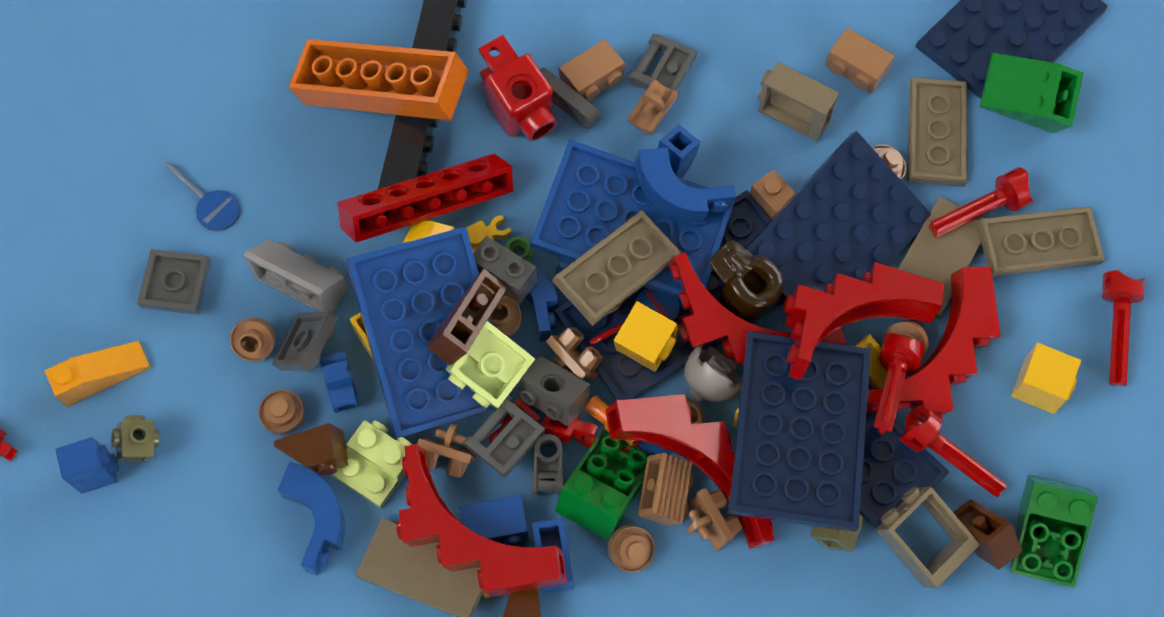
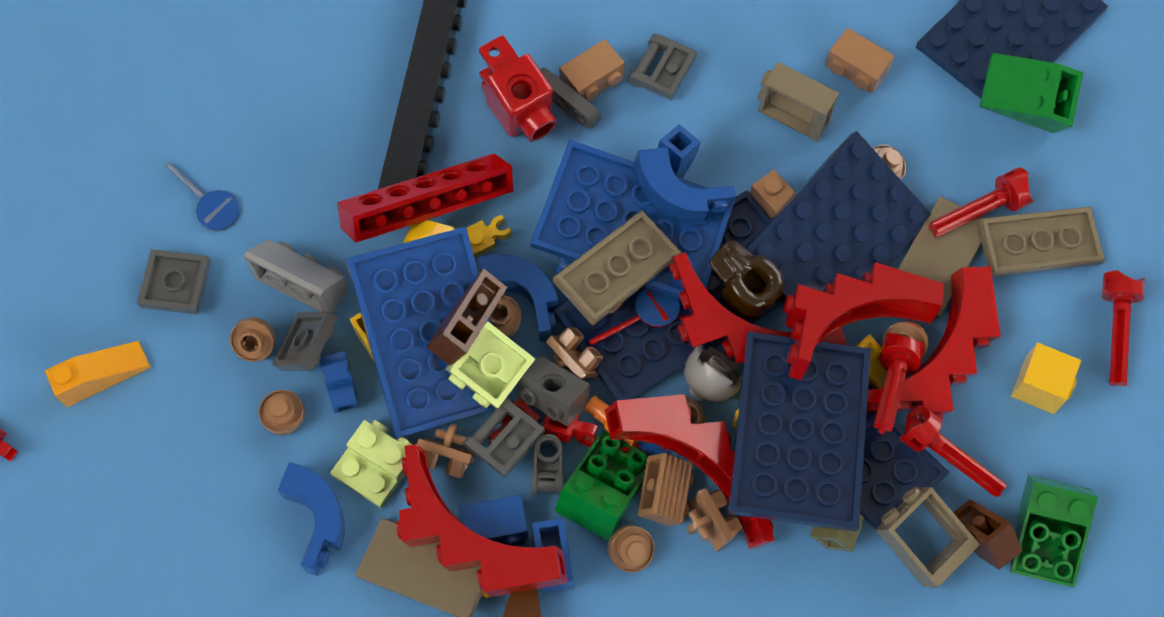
blue brick [55,437,119,494] -> none
olive brick [111,415,159,462] -> none
reddish brown slope [274,423,348,475] -> none
orange brick [289,39,469,121] -> none
dark grey brick [473,236,538,304] -> none
bright green plate [505,237,534,261] -> none
yellow head [613,301,678,372] -> none
medium nougat hips [627,79,679,136] -> none
dark tan tile [907,77,967,187] -> none

